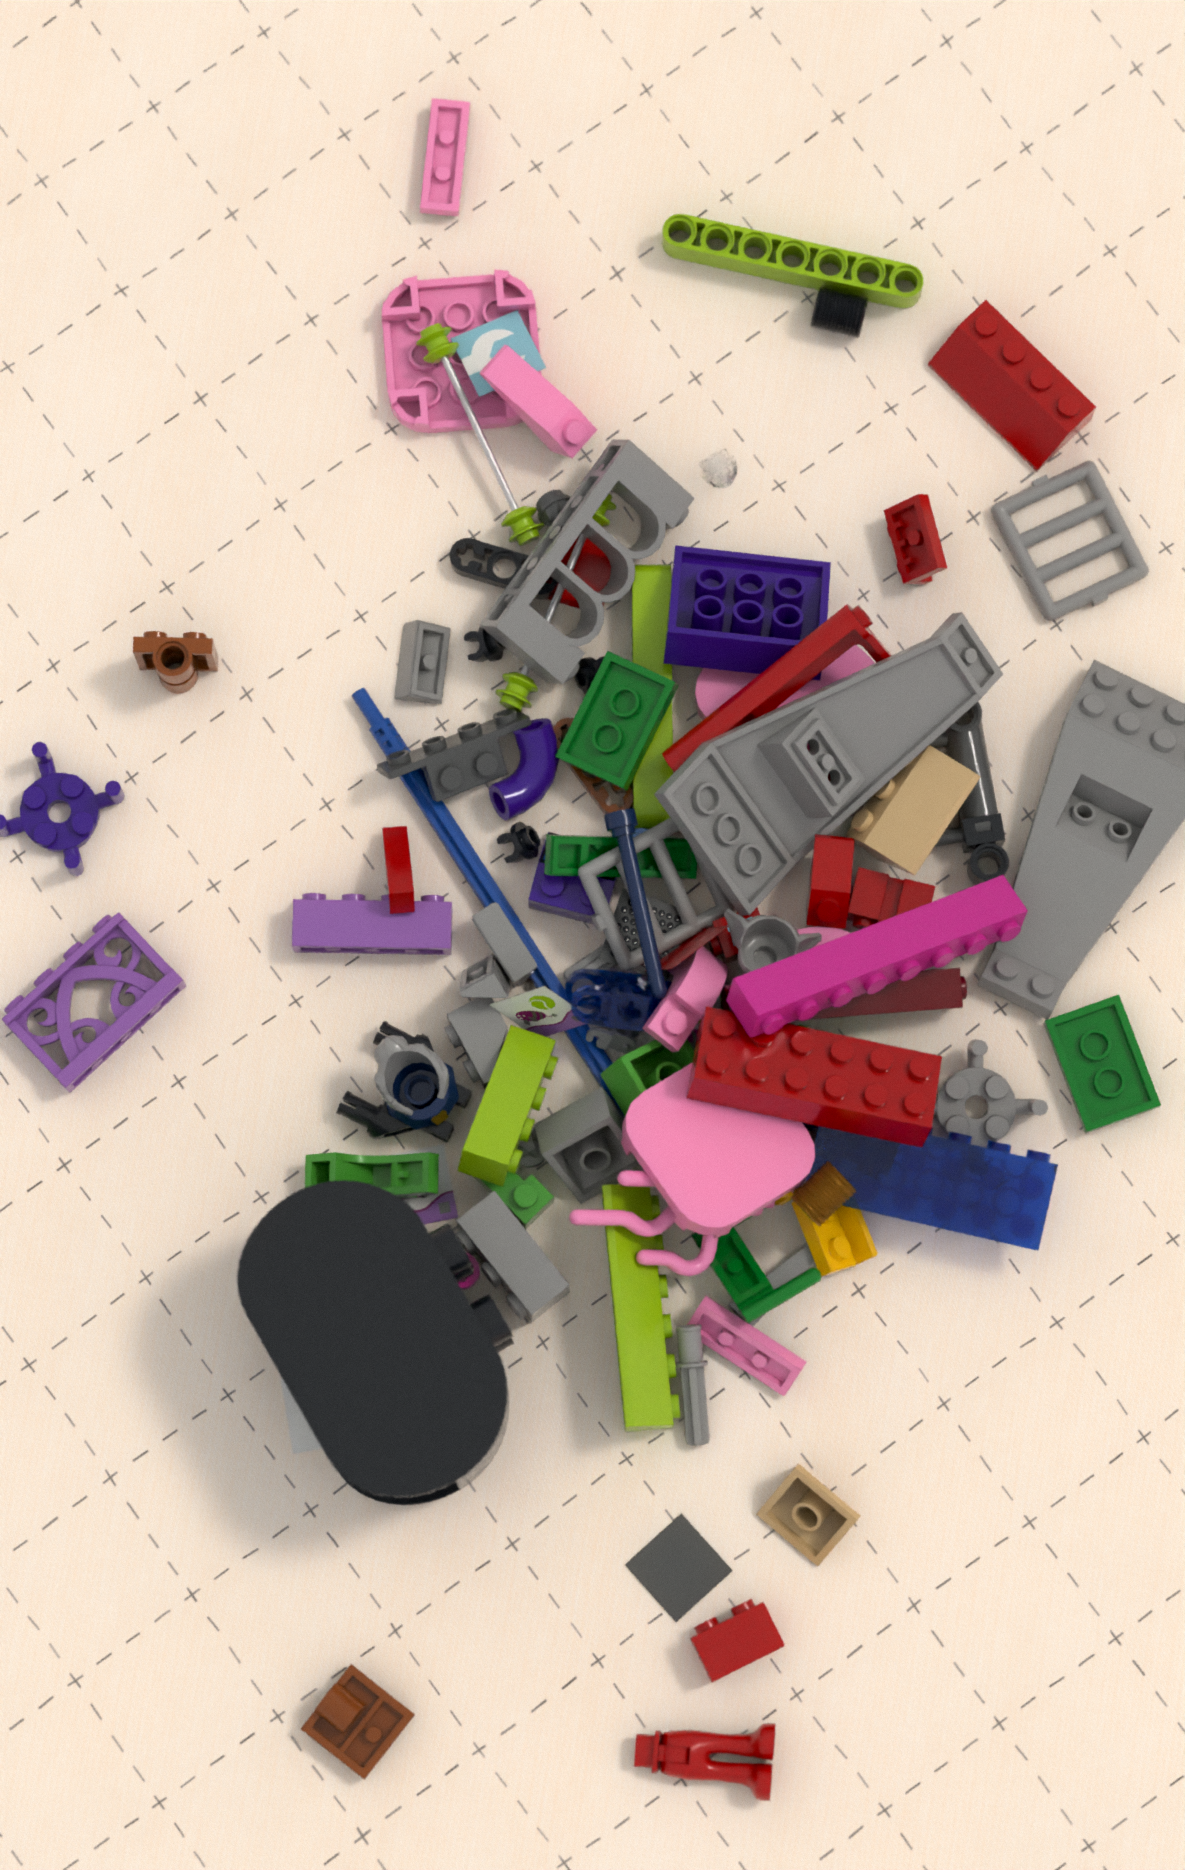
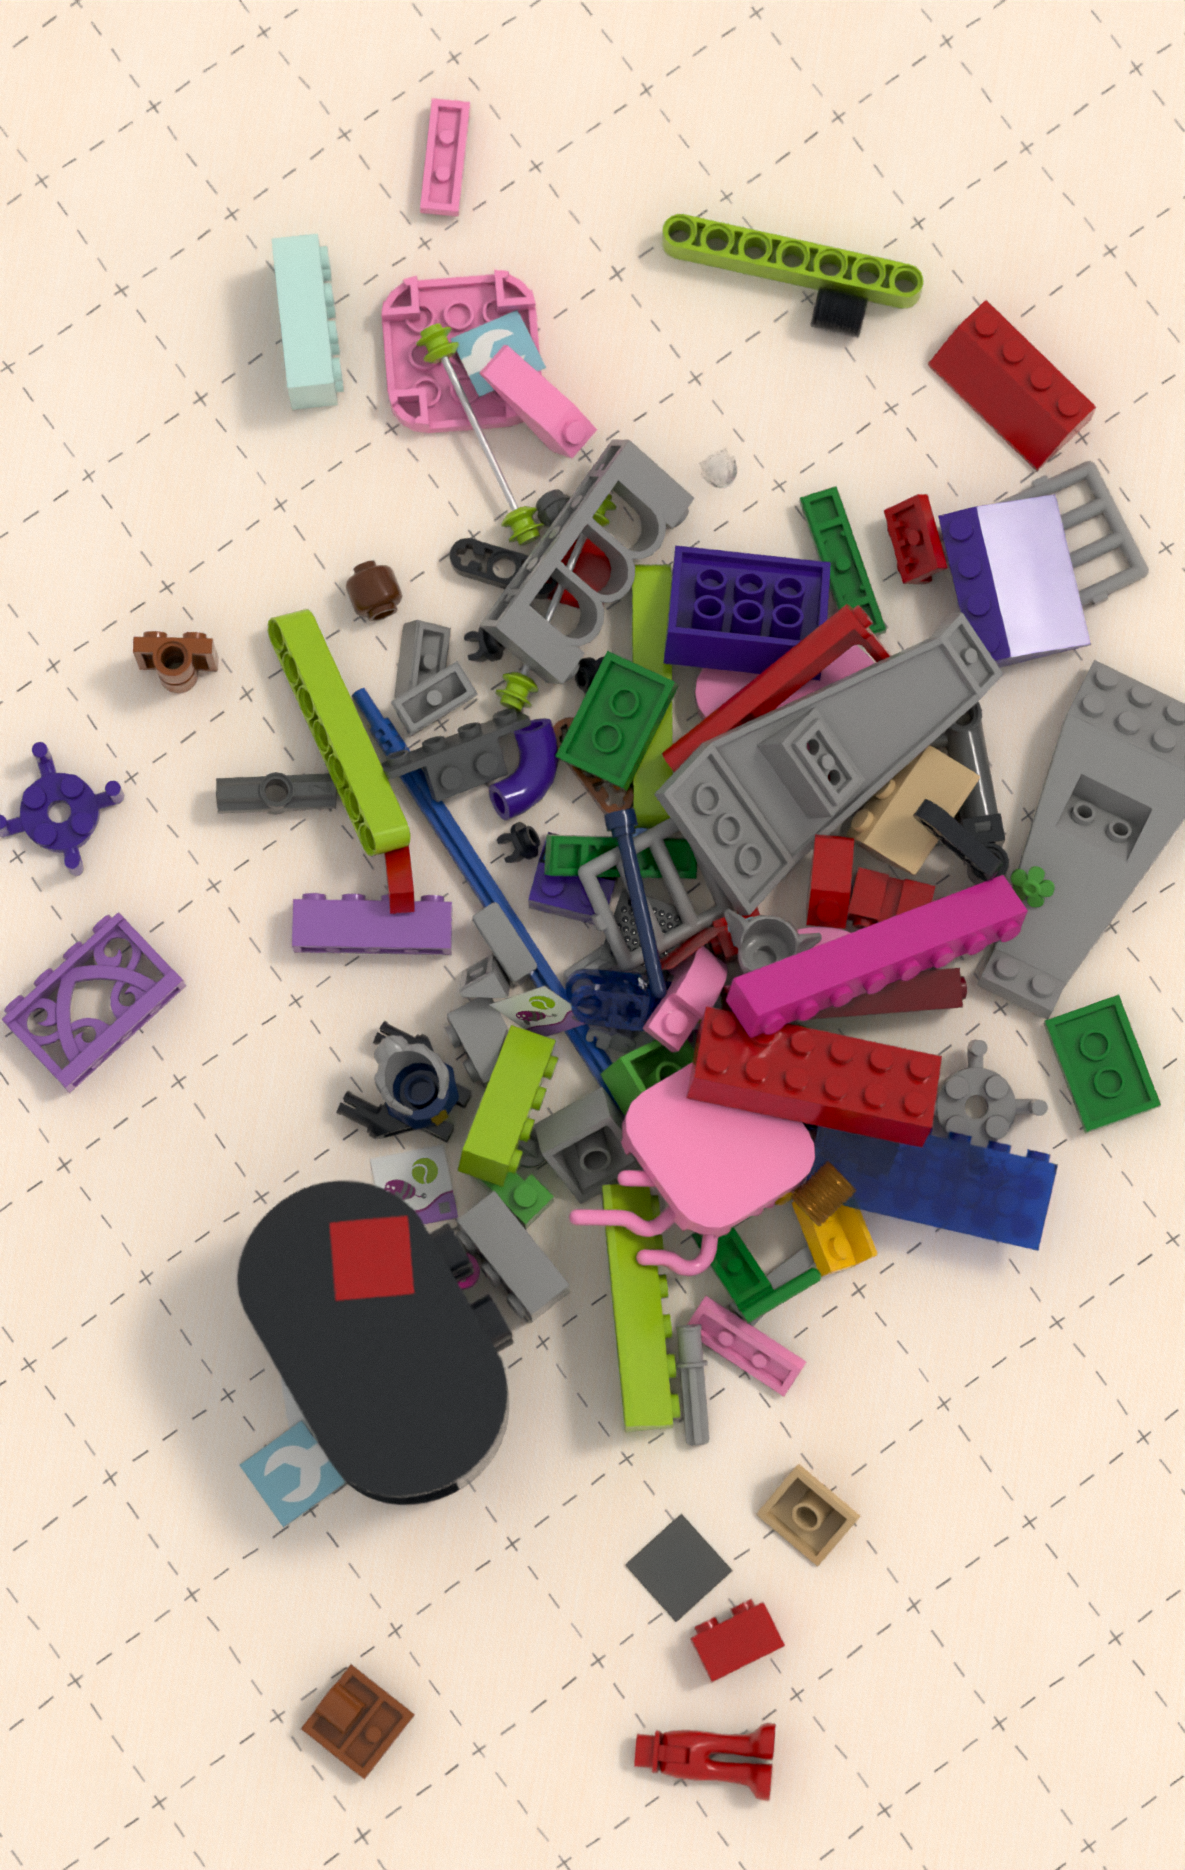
bright green arch [305,1152,439,1199] -> none
none -> dark grey piece [216,772,336,815]
none -> medium azure sticker [240,1421,346,1527]
none -> lime beam [268,609,410,857]
none -> light aqua brick [271,233,344,410]
none -> red sticker [330,1216,414,1301]
none -> reddish brown head [346,560,403,622]
none -> light grey slope [391,661,478,737]
none -> green plate [799,486,886,636]
none -> black beam [913,799,1003,881]
none -> slope [938,494,1091,668]
none -> bright green plant [1010,866,1055,908]

